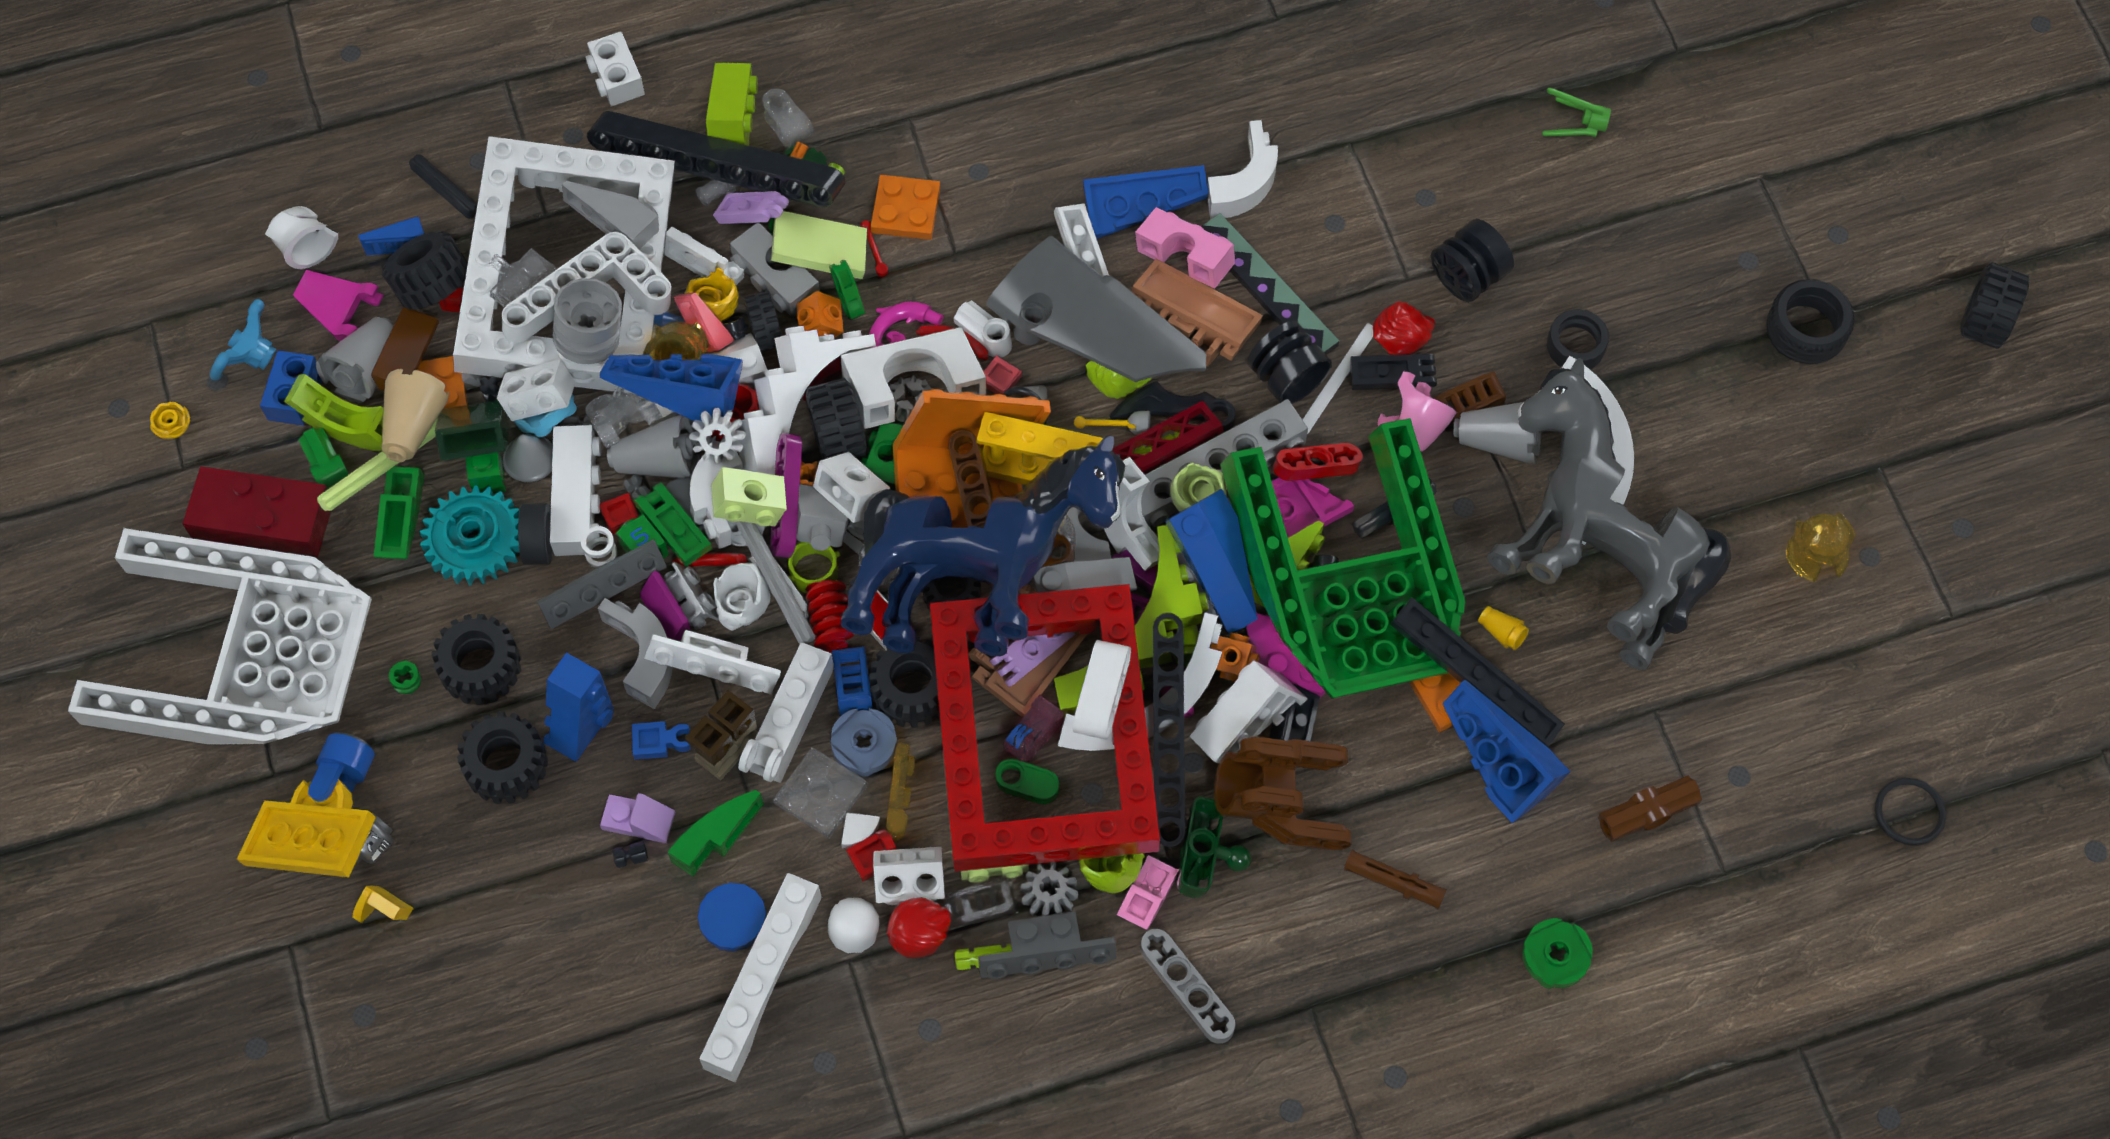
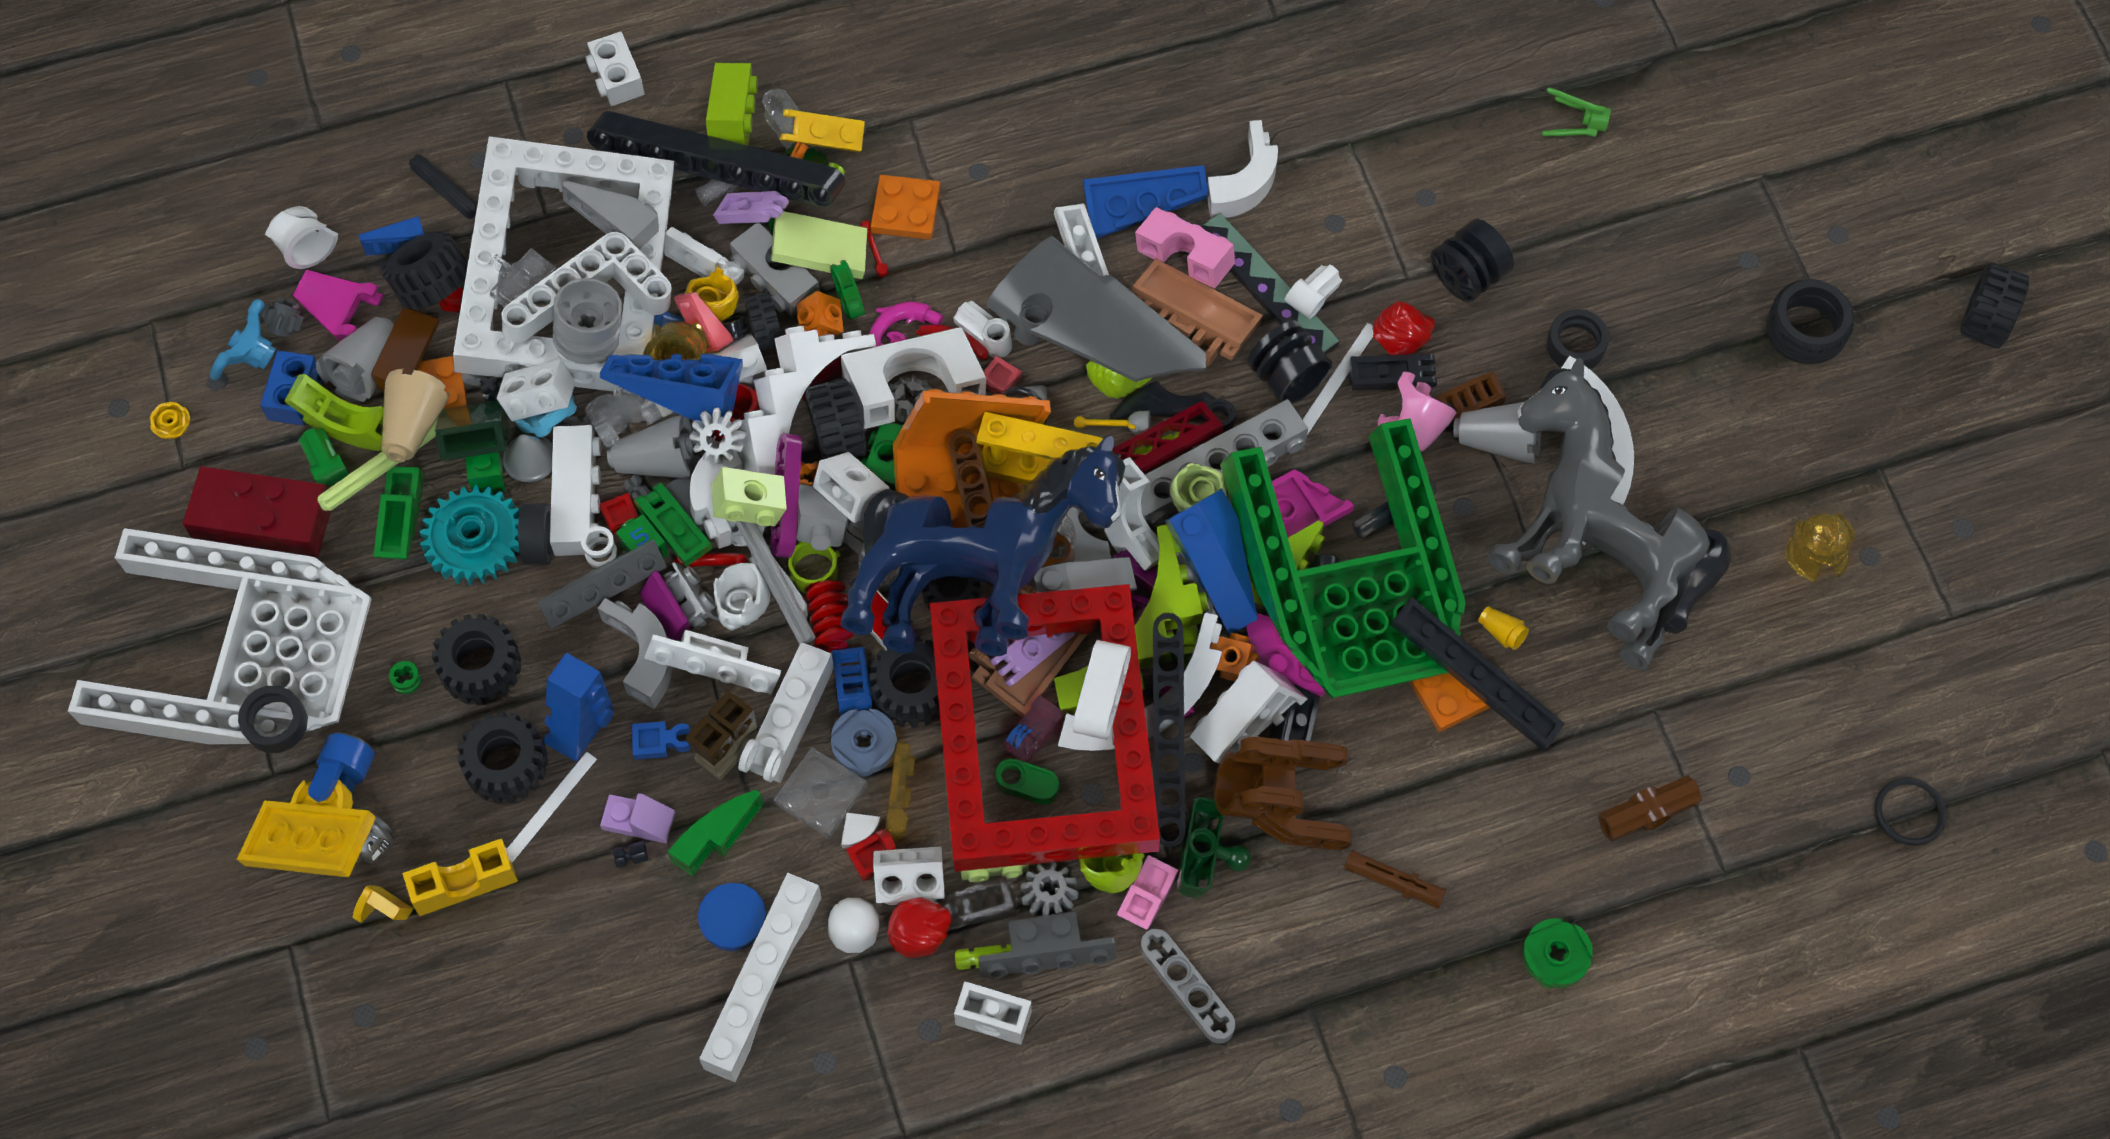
red beam [1273,443,1363,481] -> none
blue wedge [1443,680,1571,823] -> none
none -> black tyre [238,686,308,753]
none -> dark grey gear [261,298,304,336]
none -> yellow arch [402,838,518,916]
none -> white sticker [507,752,597,862]
none -> yellow hinge [780,109,865,153]
none -> white brick [954,981,1032,1045]
none -> white piece [1285,265,1342,319]

